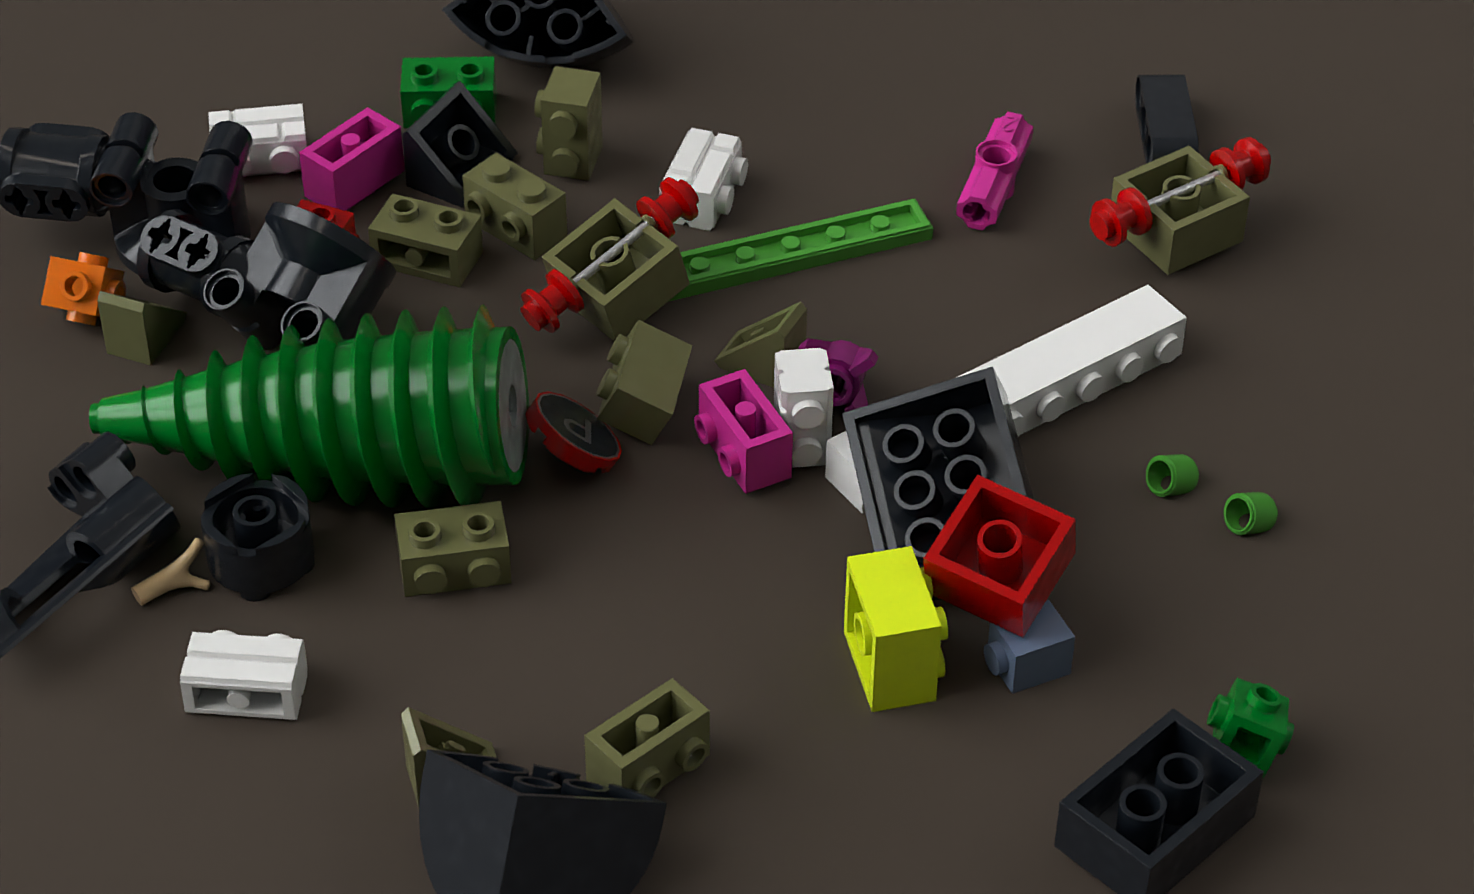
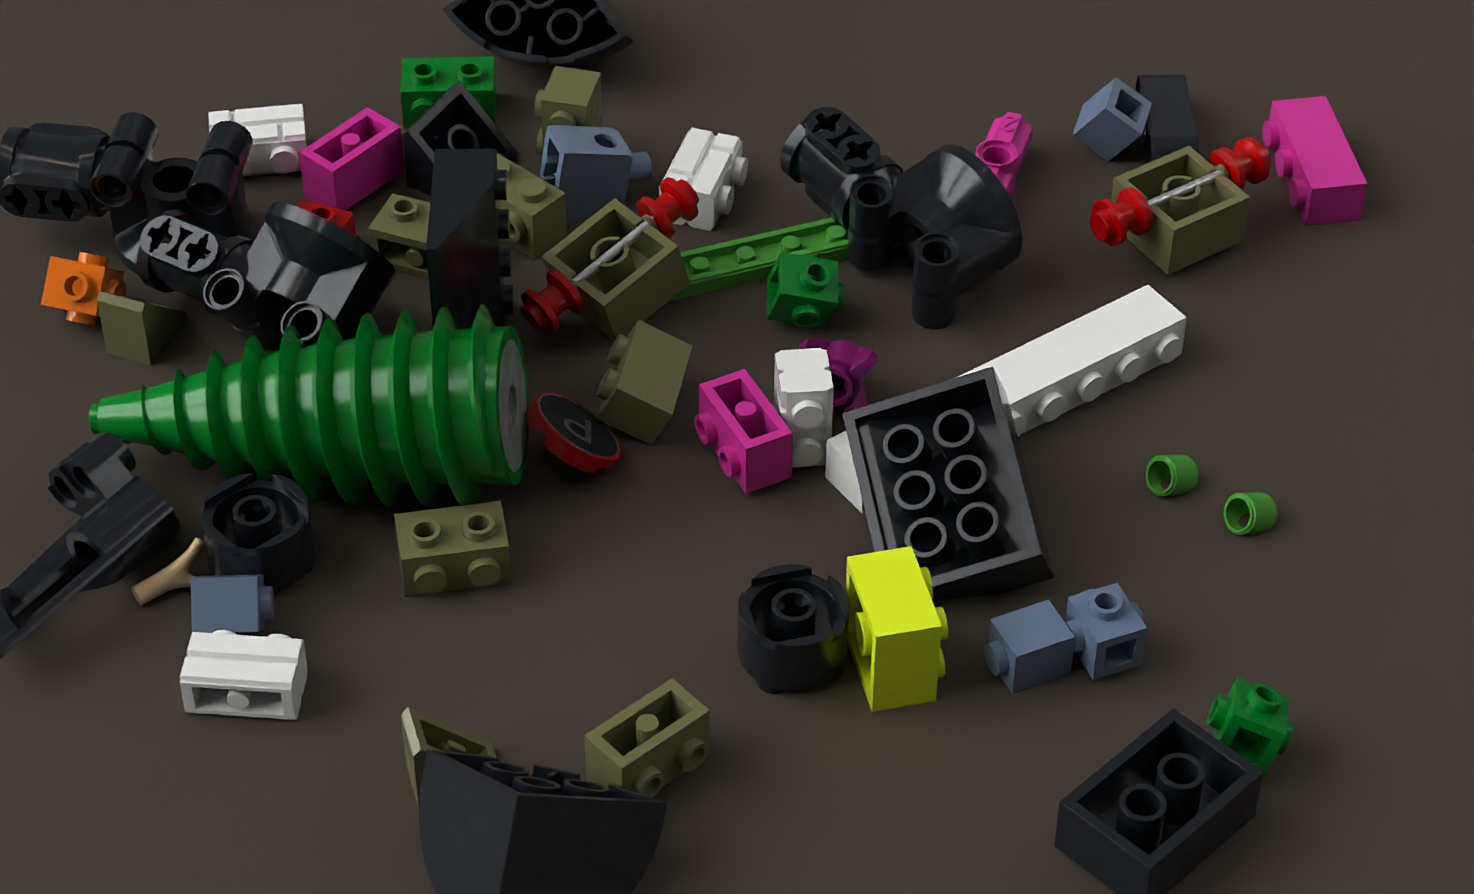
olive slope [714,301,807,388] -> none
red brick [923,474,1076,638] -> none
none -> sand blue brick [191,574,274,633]
none -> black slope [426,149,514,329]
none -> sand blue torso [539,125,652,224]
none -> black brick [738,564,850,694]
none -> green brick [767,252,845,329]
none -> black piece [780,107,1022,330]
none -> sand blue brick [1064,583,1148,680]
none -> sand blue brick [1072,77,1152,162]
none -> dark pink brick [1262,96,1368,226]

